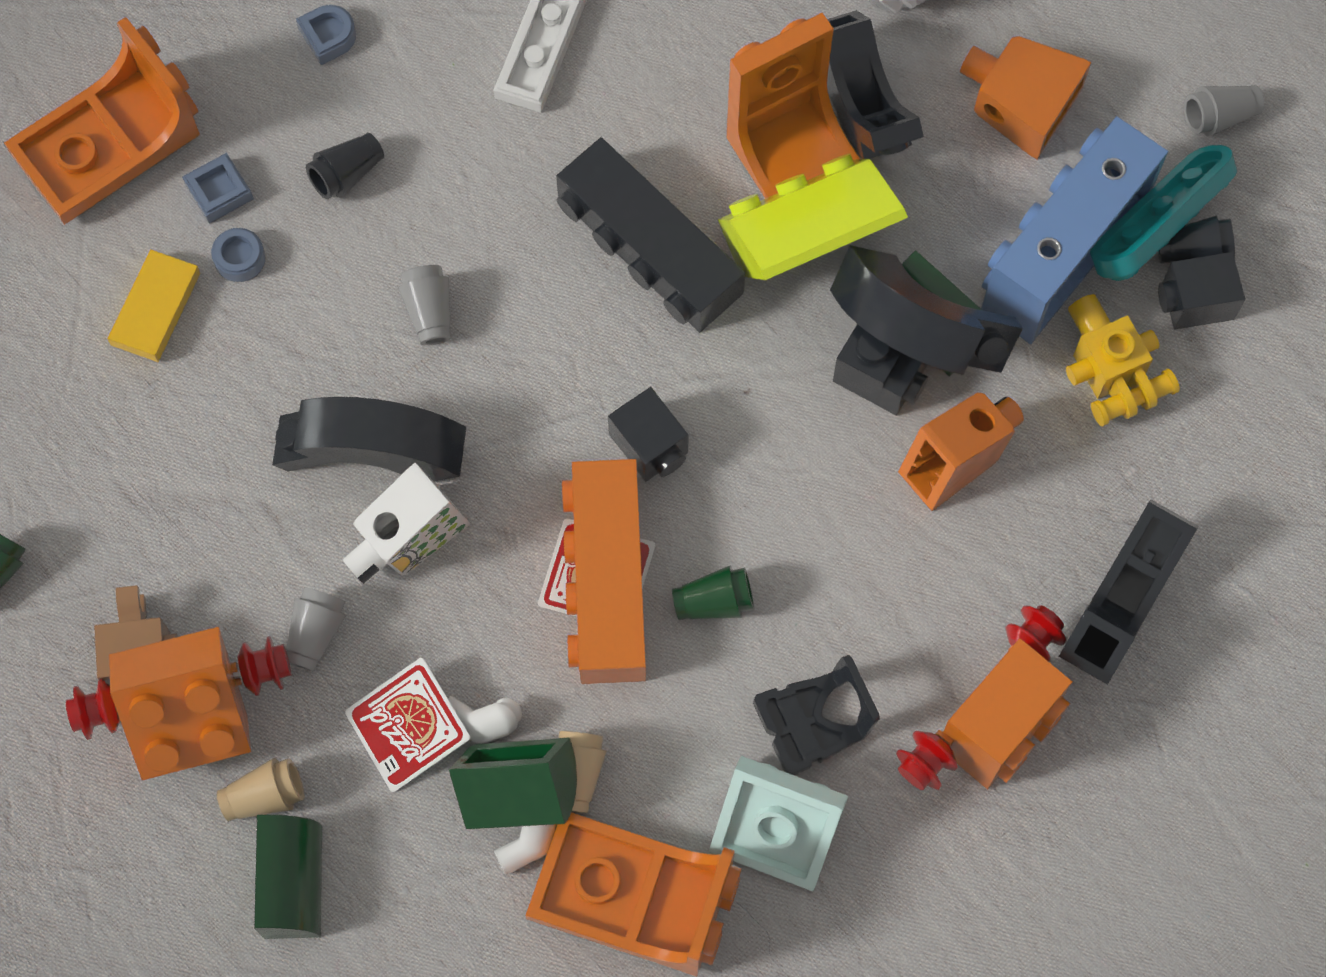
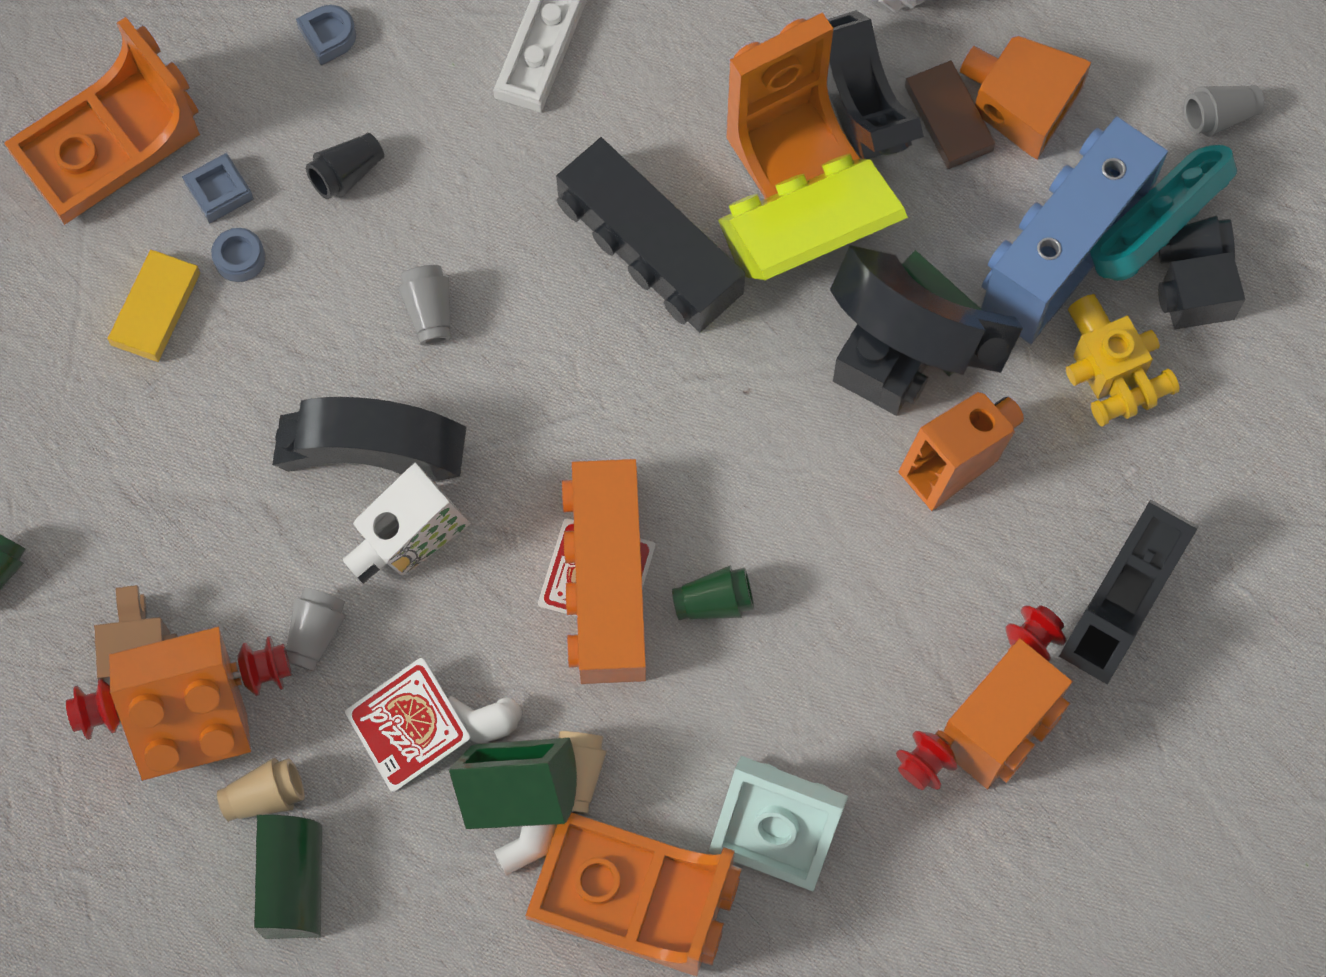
black brick [608,386,689,482] -> none
black piece [753,655,880,775] -> none
none -> reddish brown tile [905,60,996,169]

